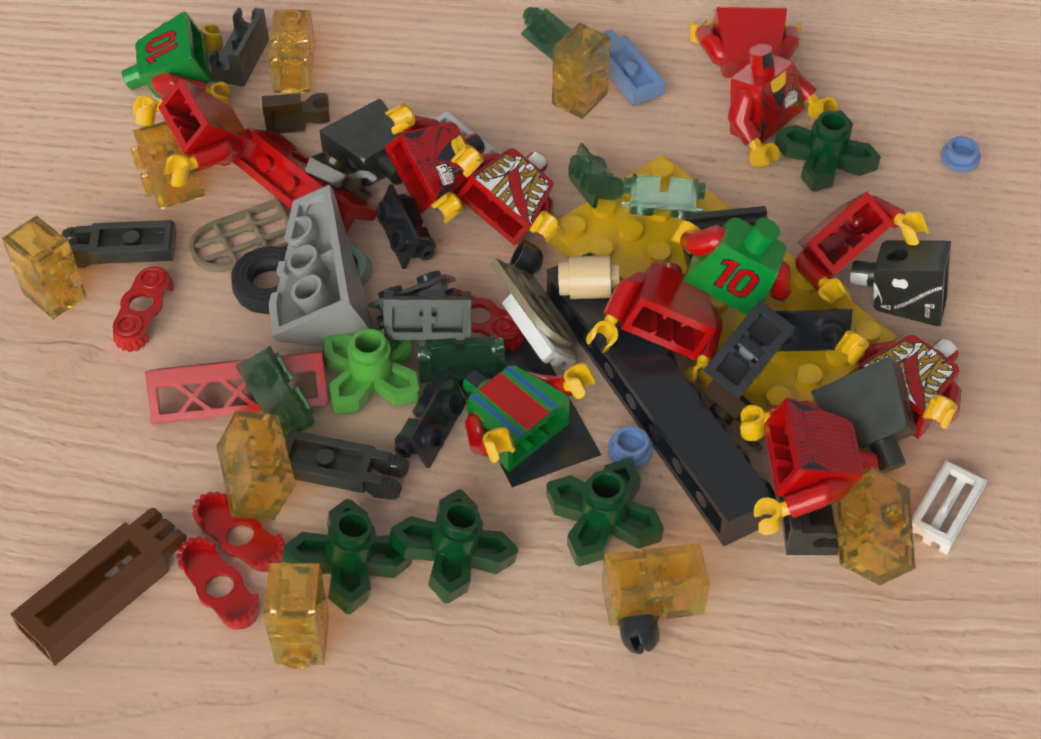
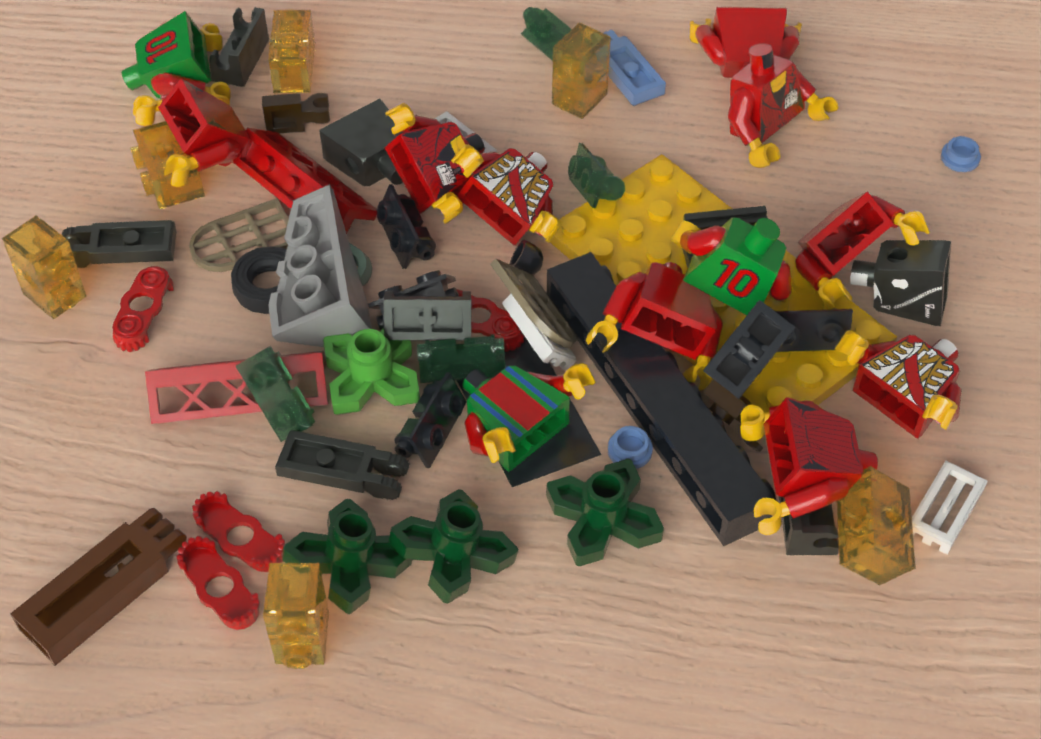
clear yellow brick [216,410,296,520] -> none
dark brown plate [304,151,381,201] -> none
tan brick [558,255,620,300] -> none
clear yellow brick [601,543,710,626] -> none
black hinge [619,614,659,654] -> none
clear green hinge [622,173,706,219] -> none
dark green plant [775,110,881,192] -> none
pearl dark grey torso [811,357,916,473] -> none

